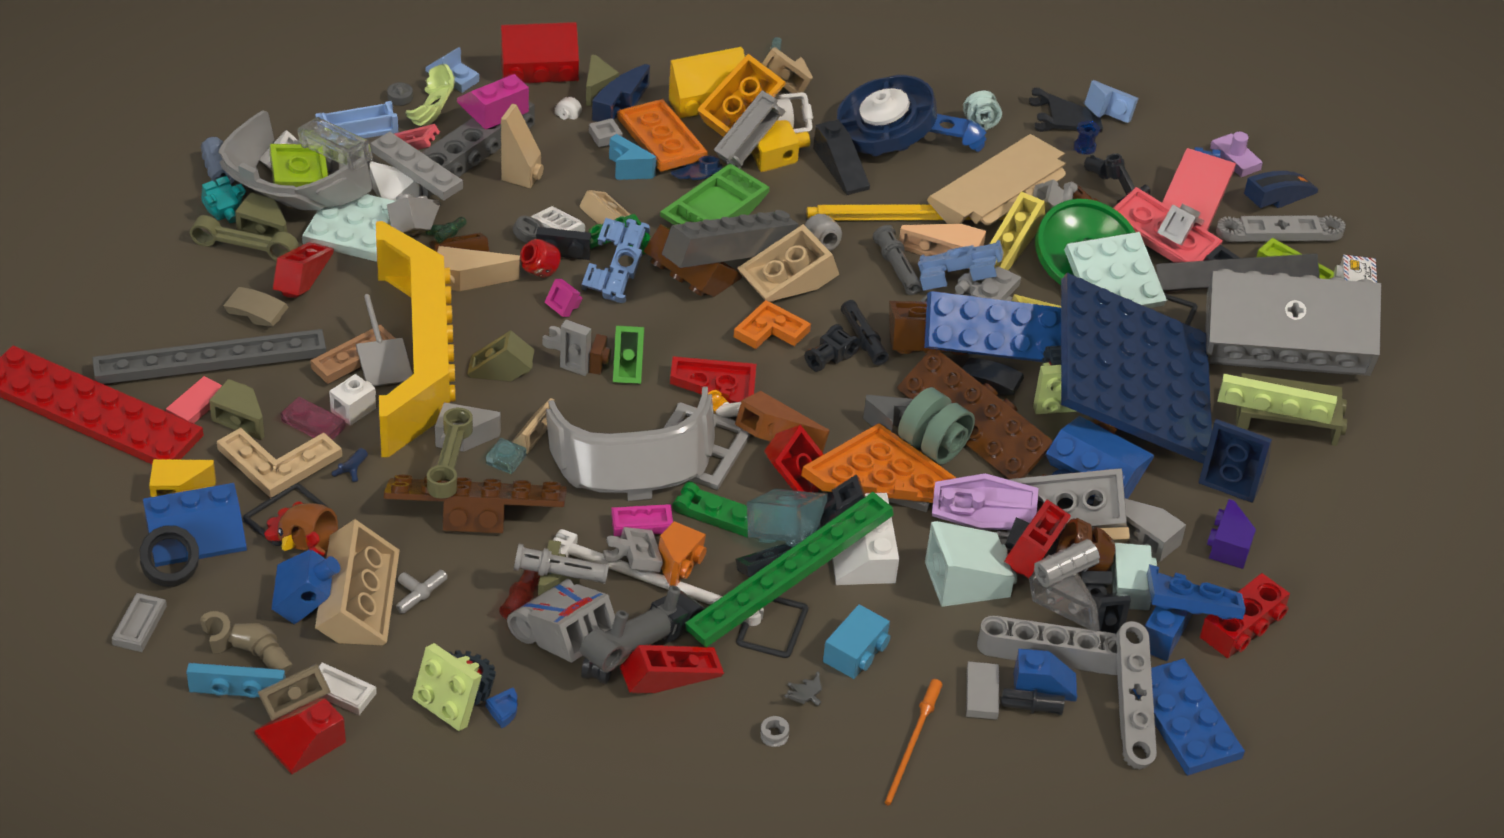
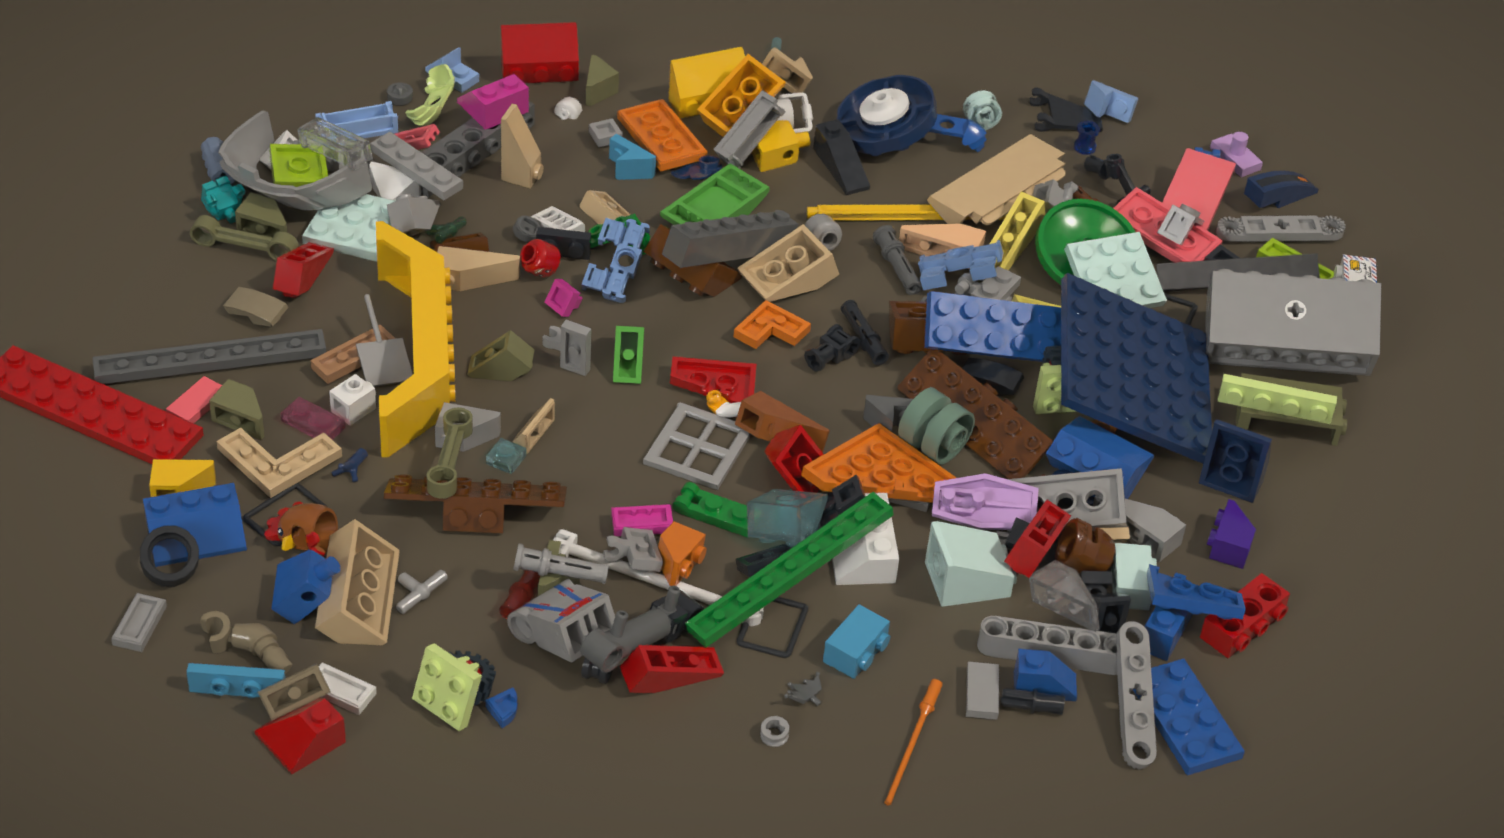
light grey piece [546,387,715,501] -> none
reddish brown plate [589,334,611,375] -> none
dark blue slope [592,64,650,122] -> none
light grey axle [1034,539,1100,588] -> none

